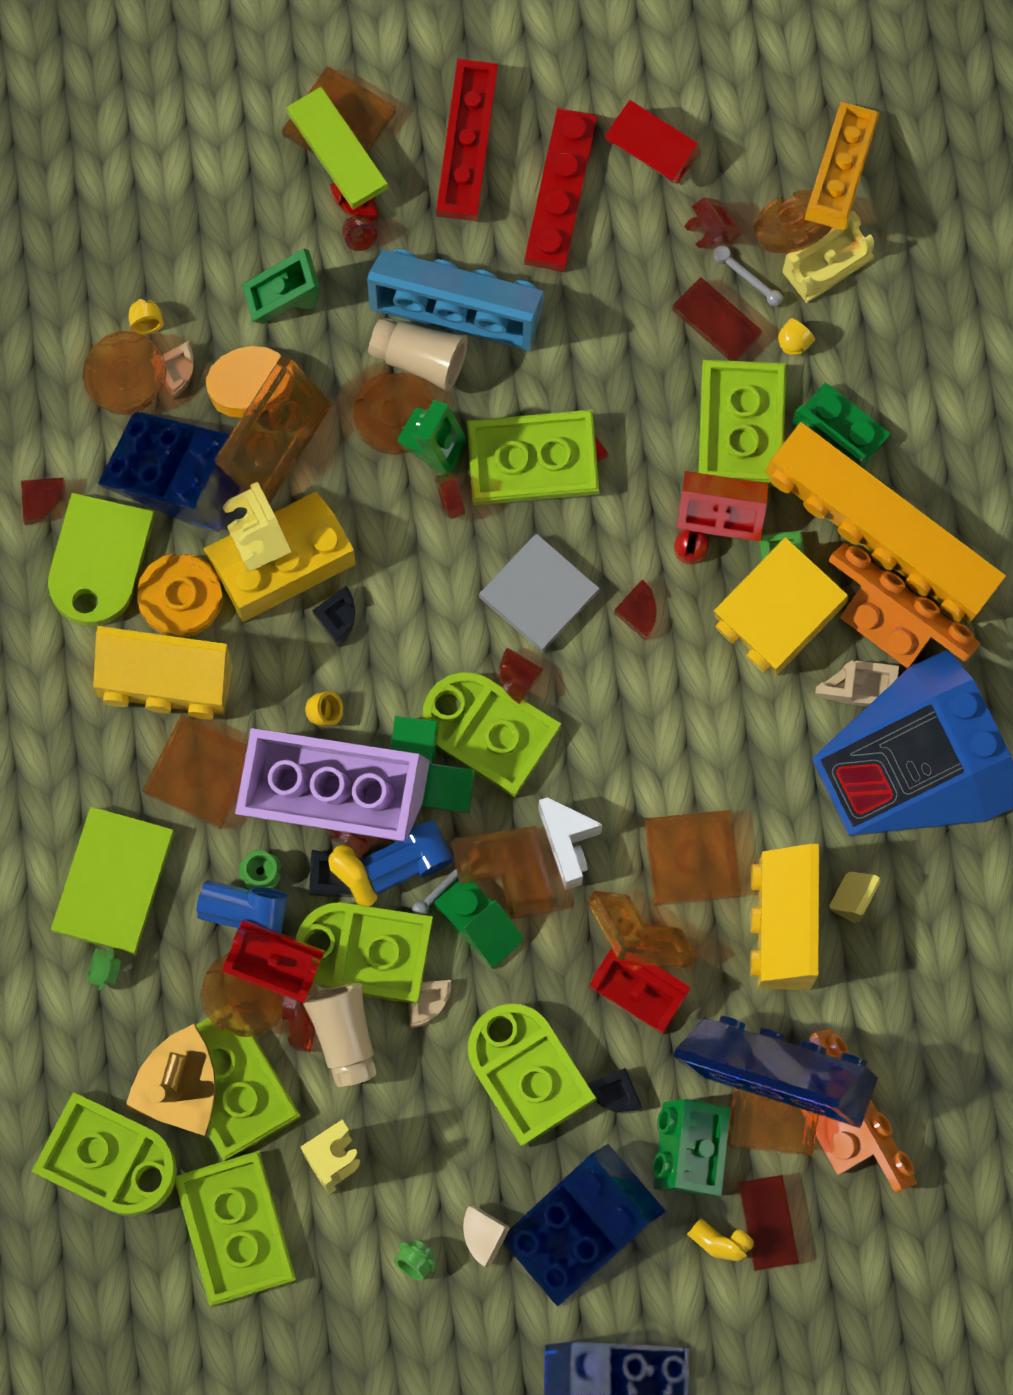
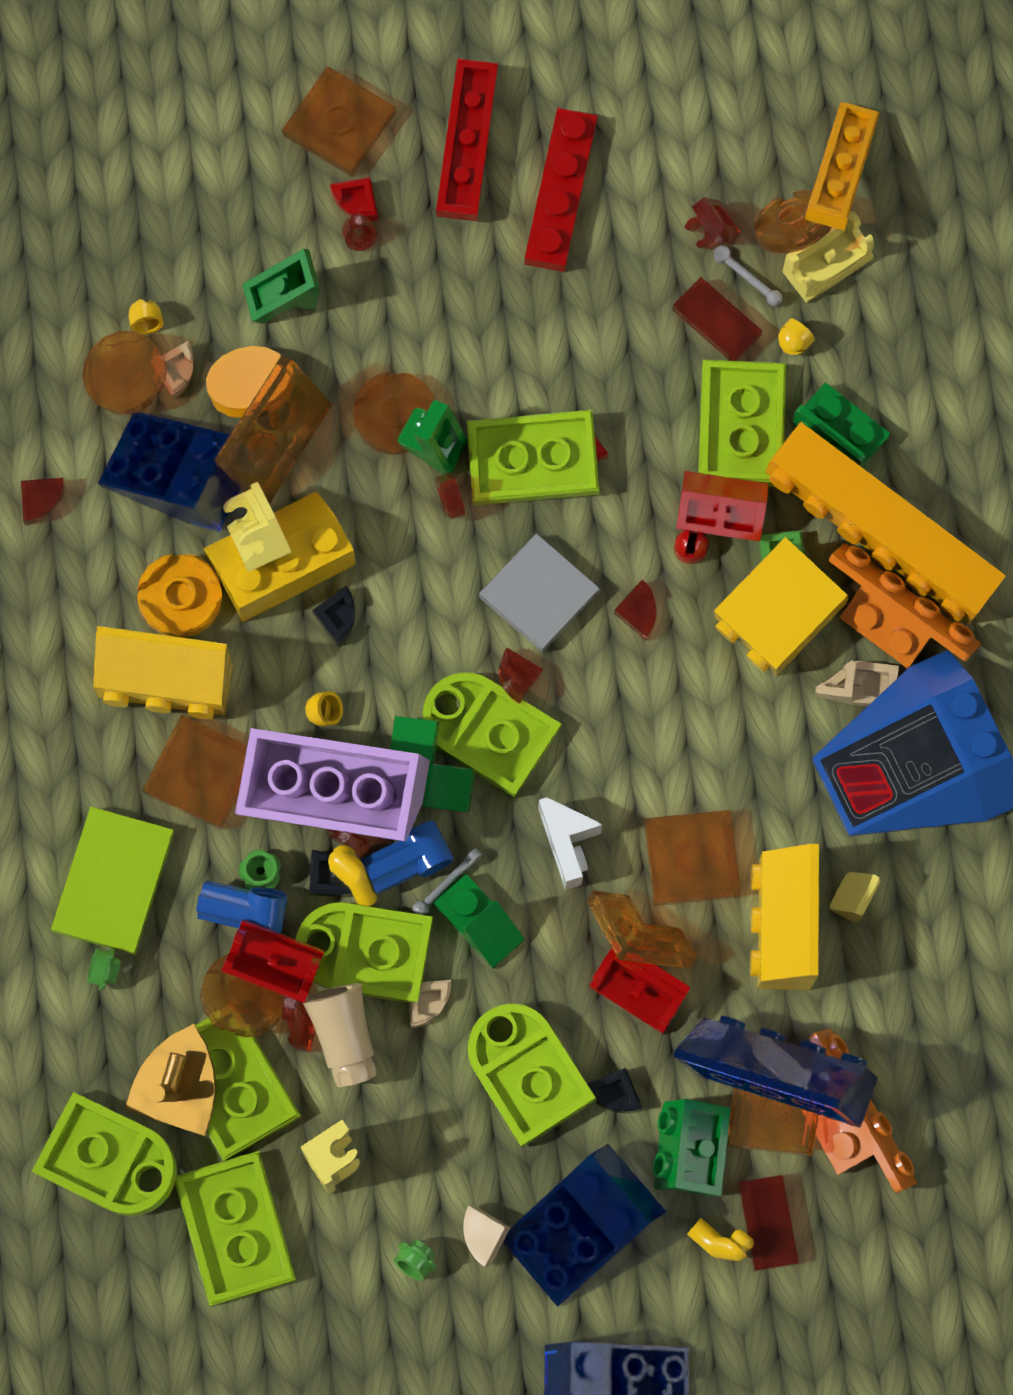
lime tile [48,493,155,627] -> none
lime tile [286,87,388,210] -> none
dark azure slope [367,249,544,351] -> none
tan plant [368,318,468,392] -> none
clear orange tile [451,826,556,919] -> none
red hinge [604,99,700,184] -> none

